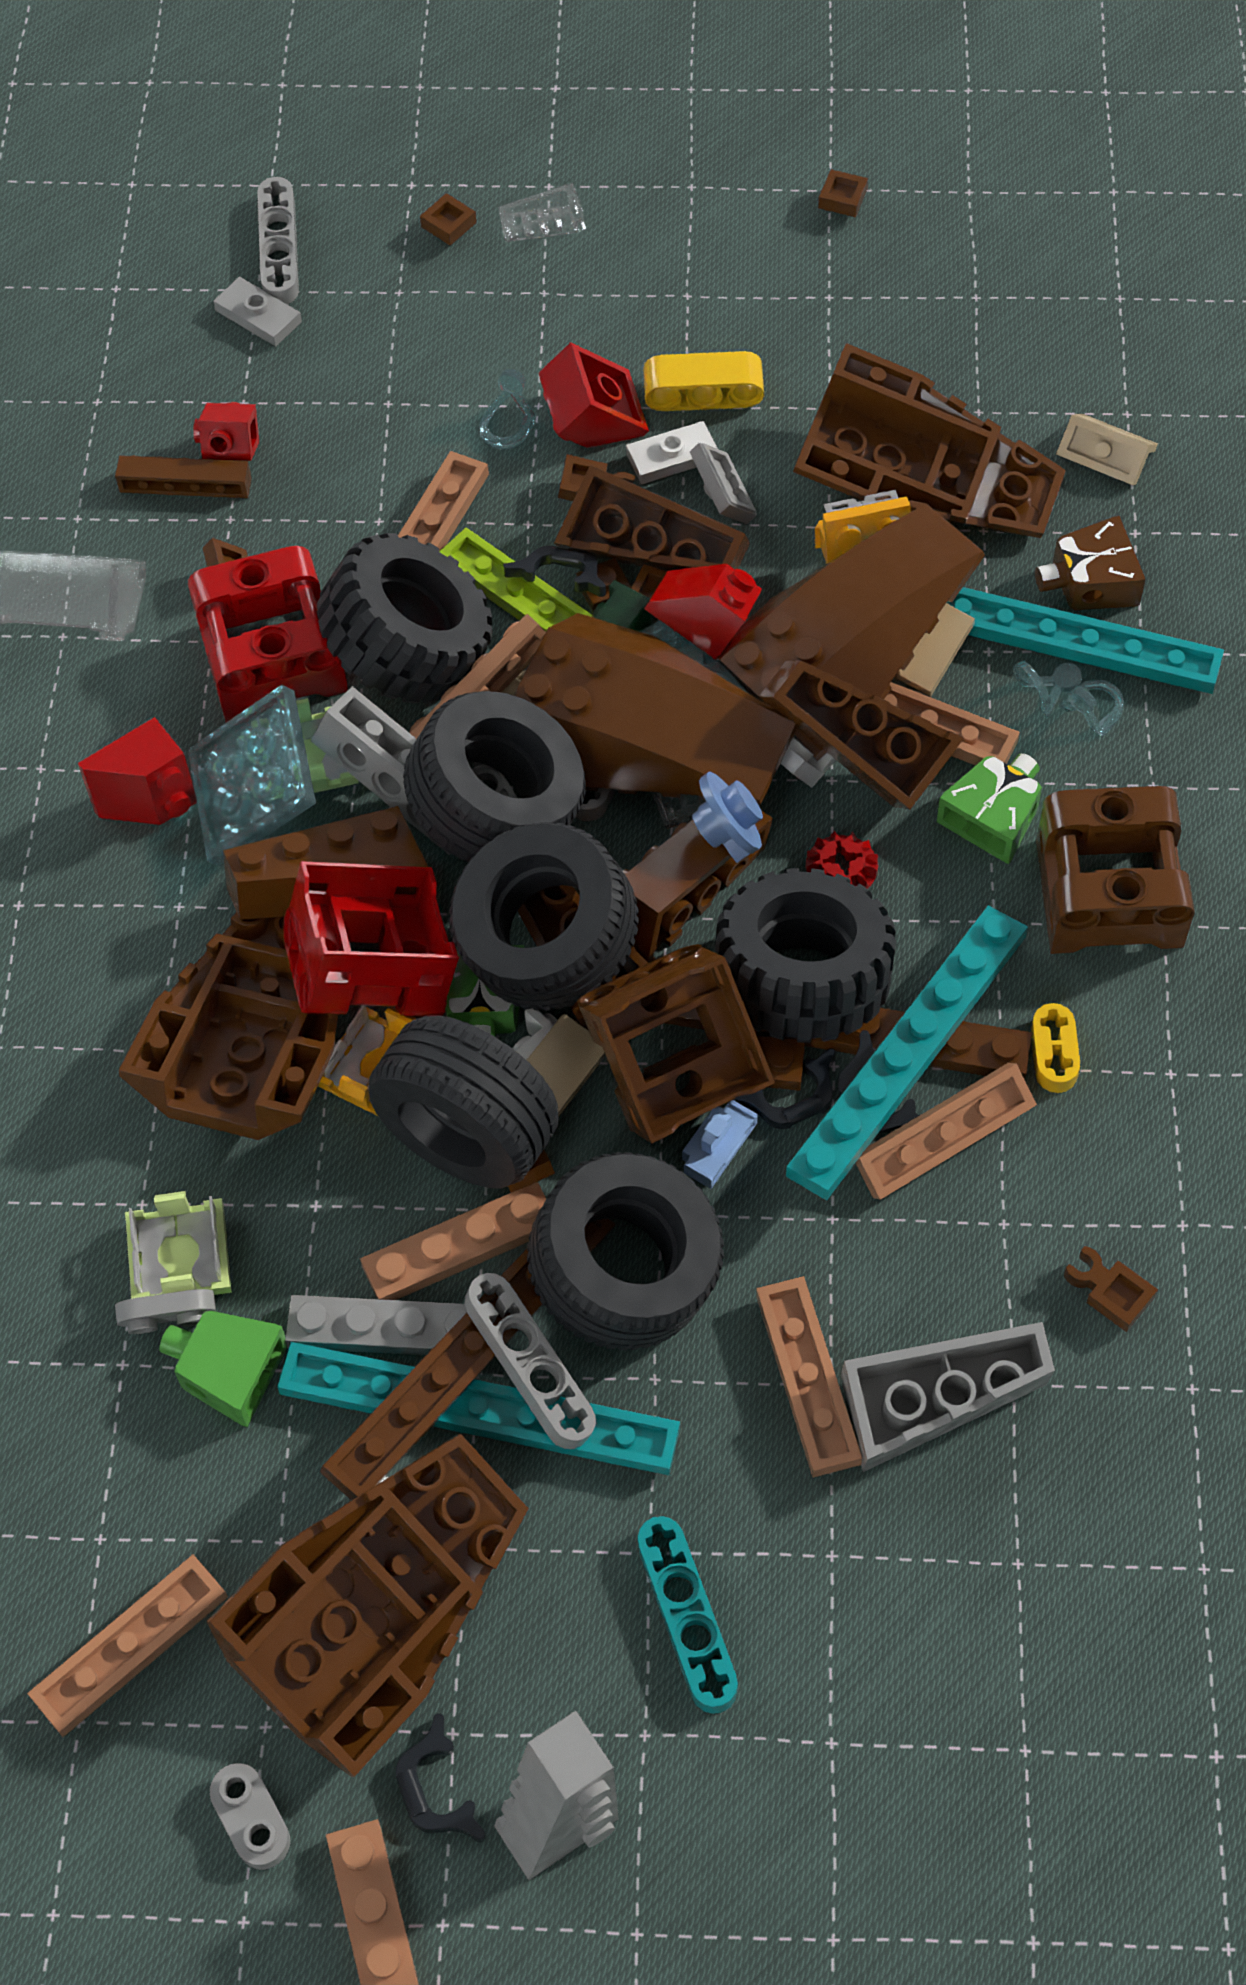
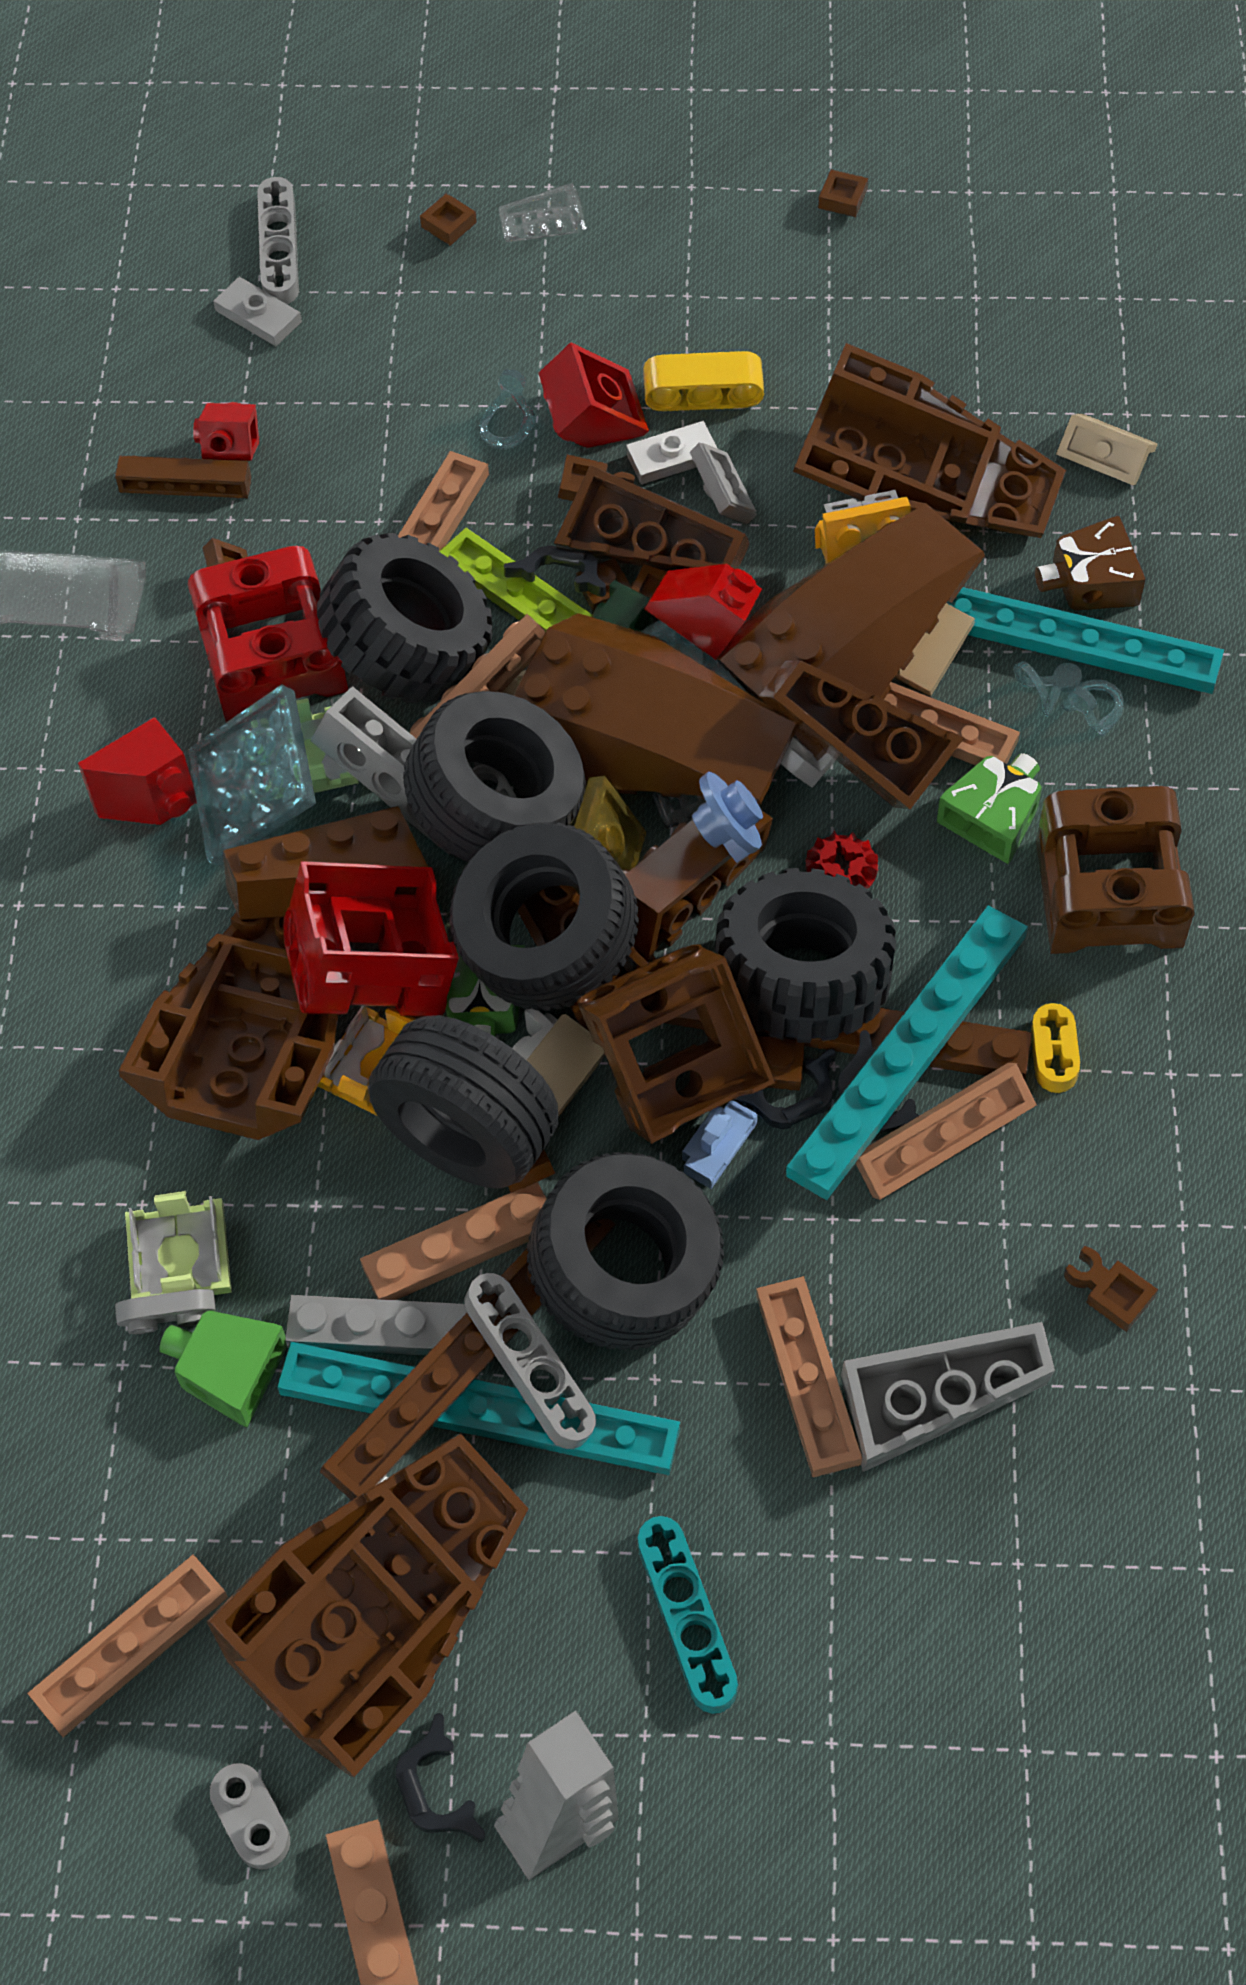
none -> clear yellow plate [574,776,647,871]

